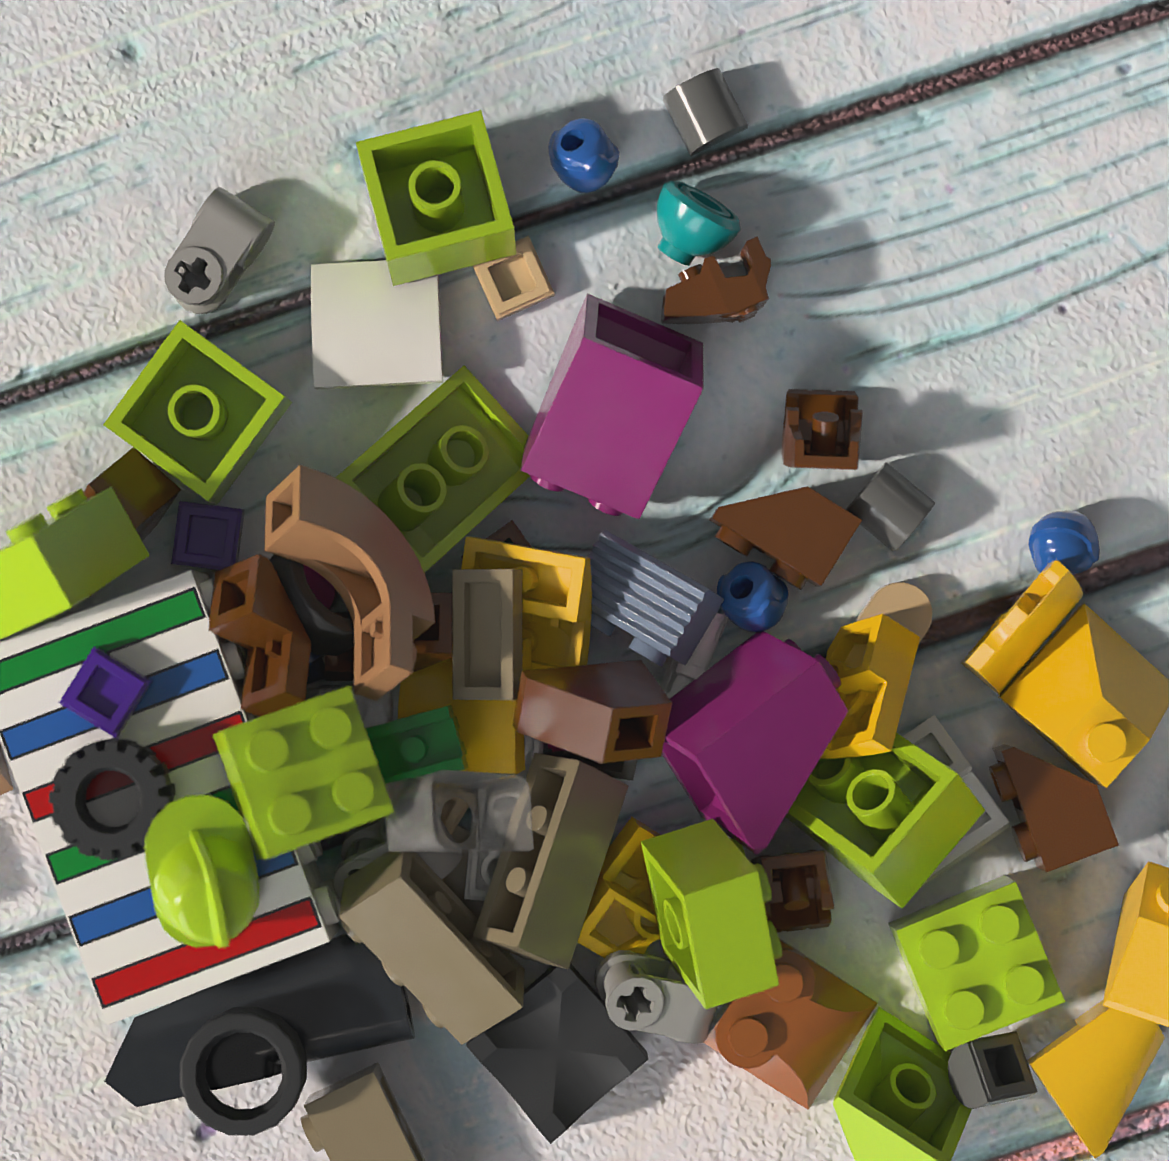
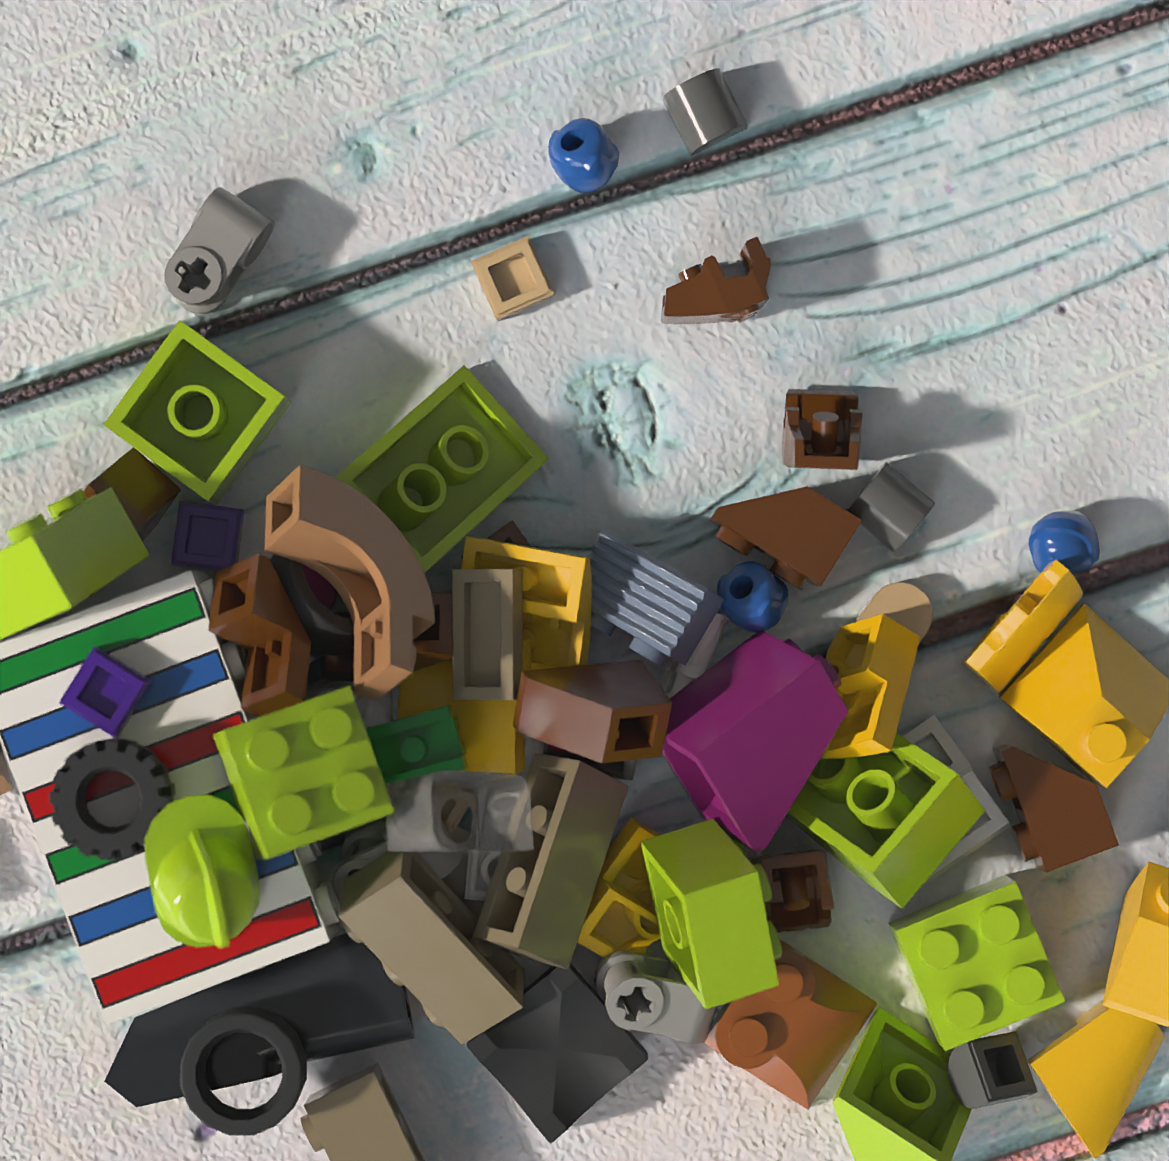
white slope [311,260,443,390] -> none
lime brick [356,110,517,286] -> none
magenta slope [521,293,704,519] -> none
teal brick [657,181,741,266] -> none

